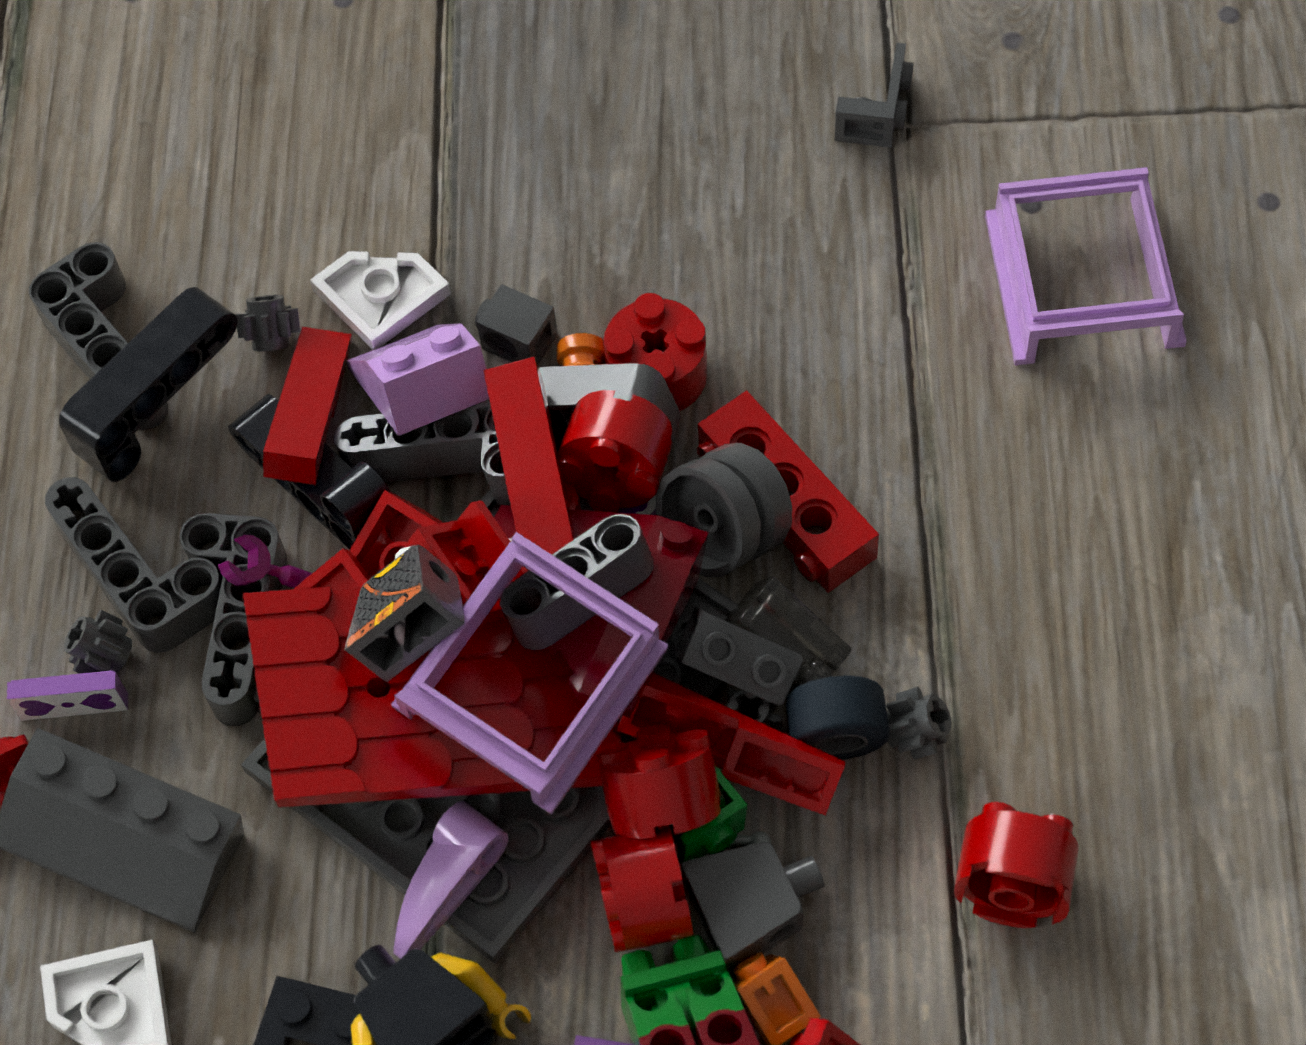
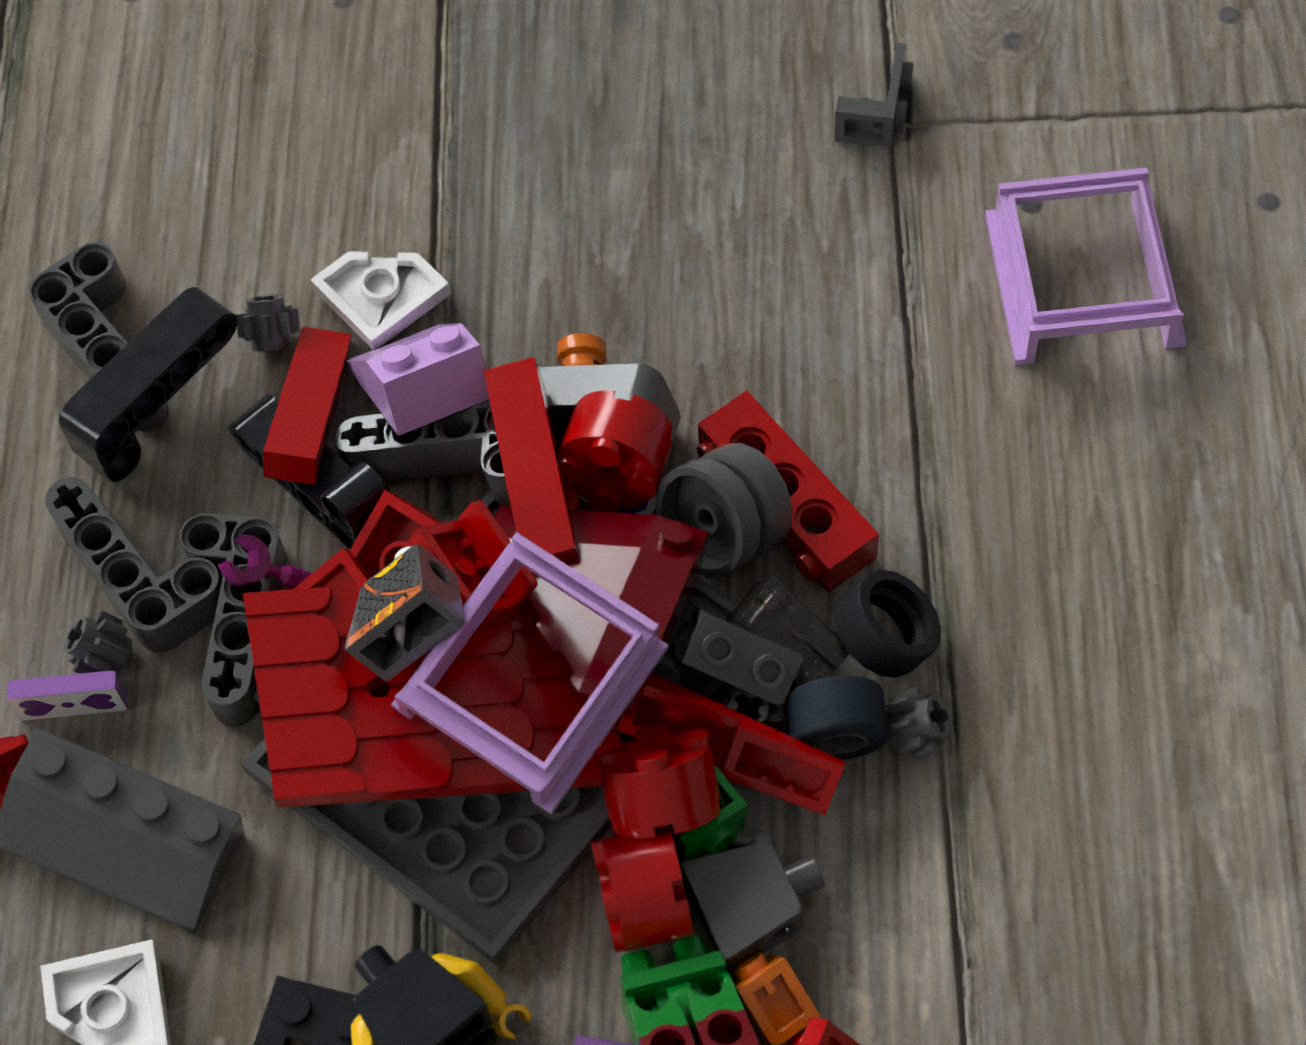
lavender piece [393,801,509,959] -> none
dark grey brick [475,284,558,365] -> none
dark grey beam [500,514,654,650] -> none
red brick [603,293,707,411] -> none
red brick [954,802,1079,928] -> none
none -> black tyre [834,569,941,678]

